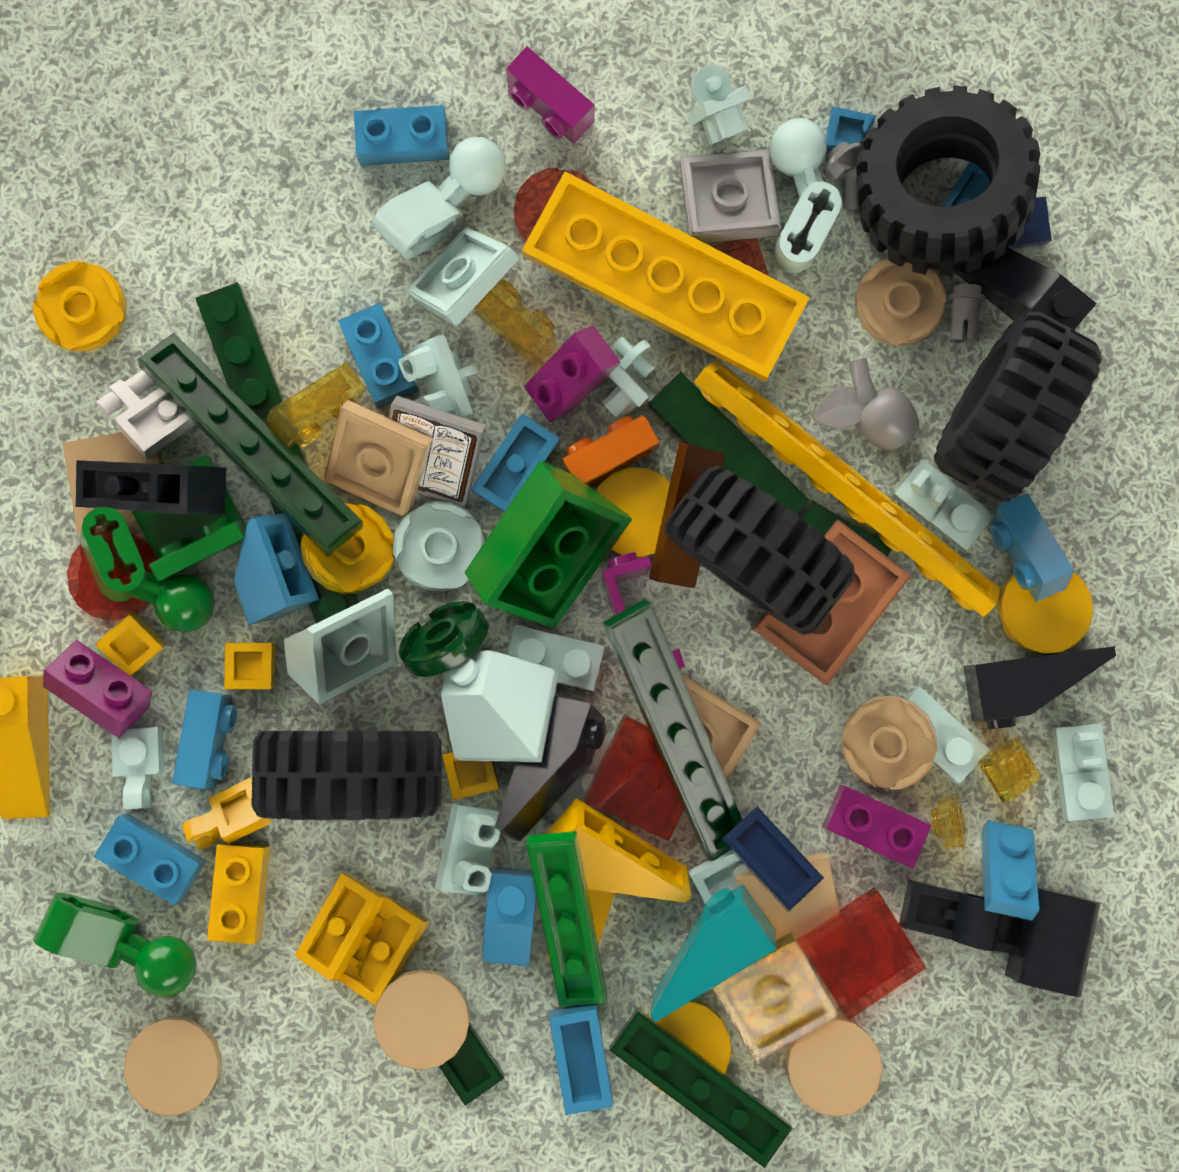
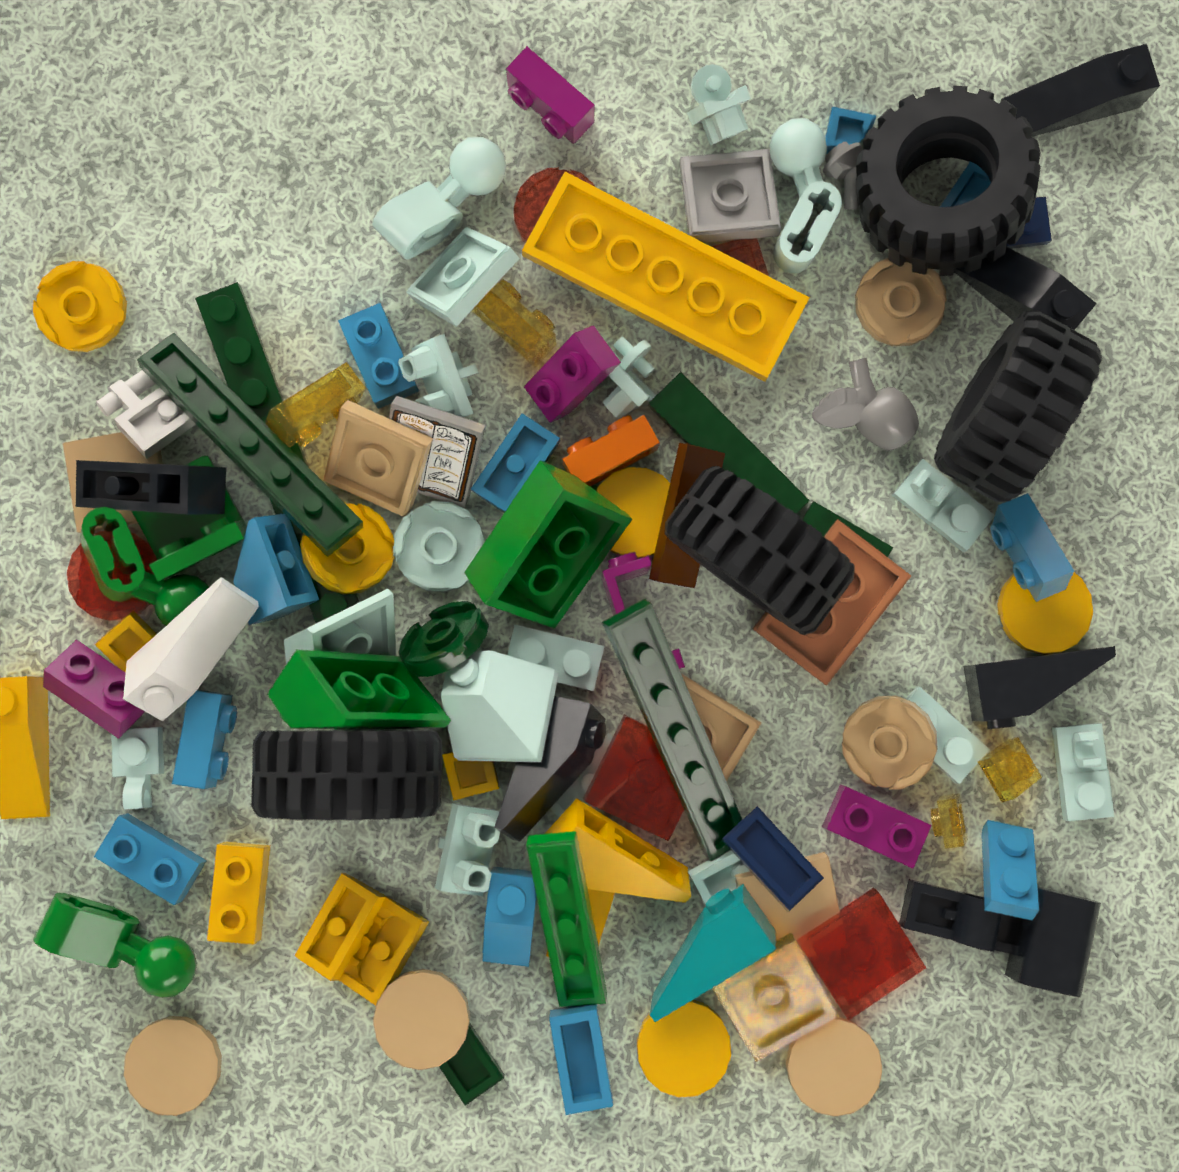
yellow plate [182,777,272,850] -> none
yellow plate [224,643,276,690] -> none
dark azure piece [354,105,449,166] -> none
dark green tile [609,1008,793,1168] -> none
yellow plate [694,358,1001,617] -> none
light grey pin [948,284,985,344] -> none
none -> white slope [123,577,258,721]
none -> green slope [267,649,451,729]
none -> black slope [1000,43,1160,137]

